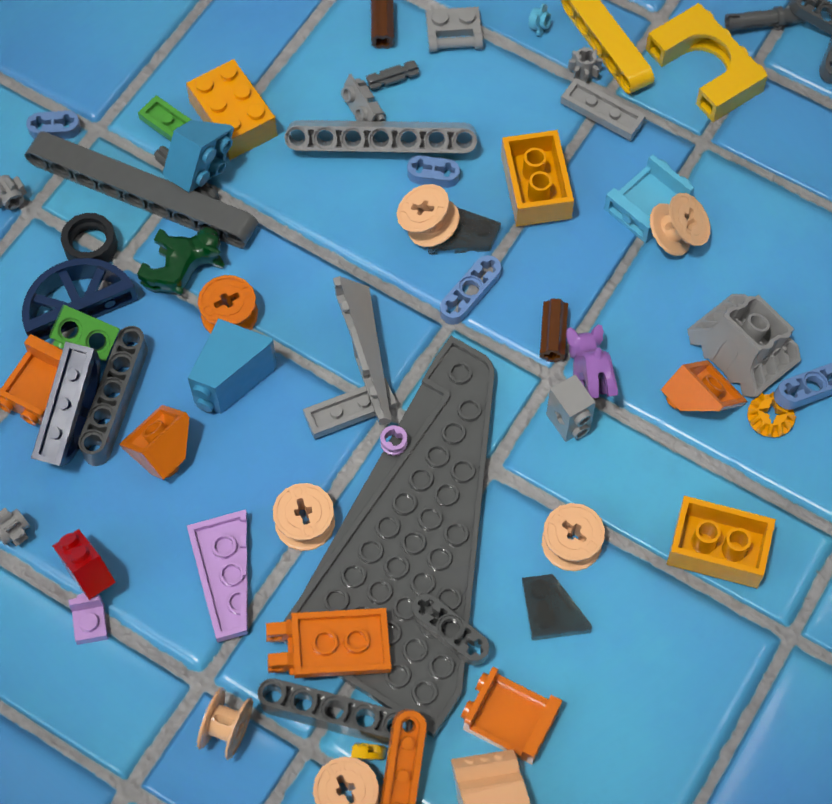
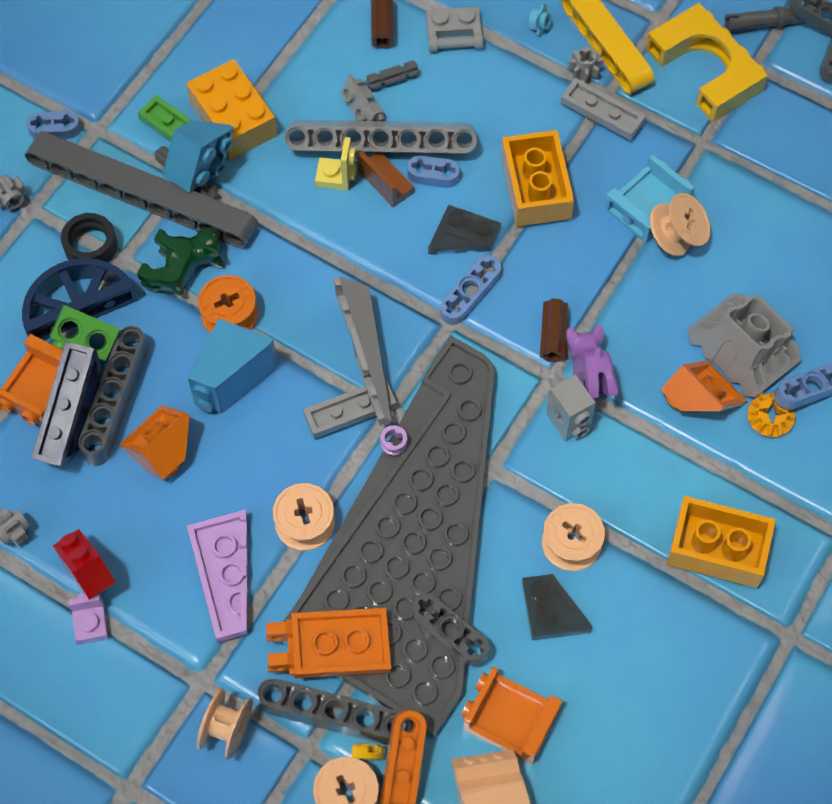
light nougat piece [396,184,460,247] -> none
none -> light yellow bracket [315,137,357,191]
none -> dark orange panel [357,151,415,207]

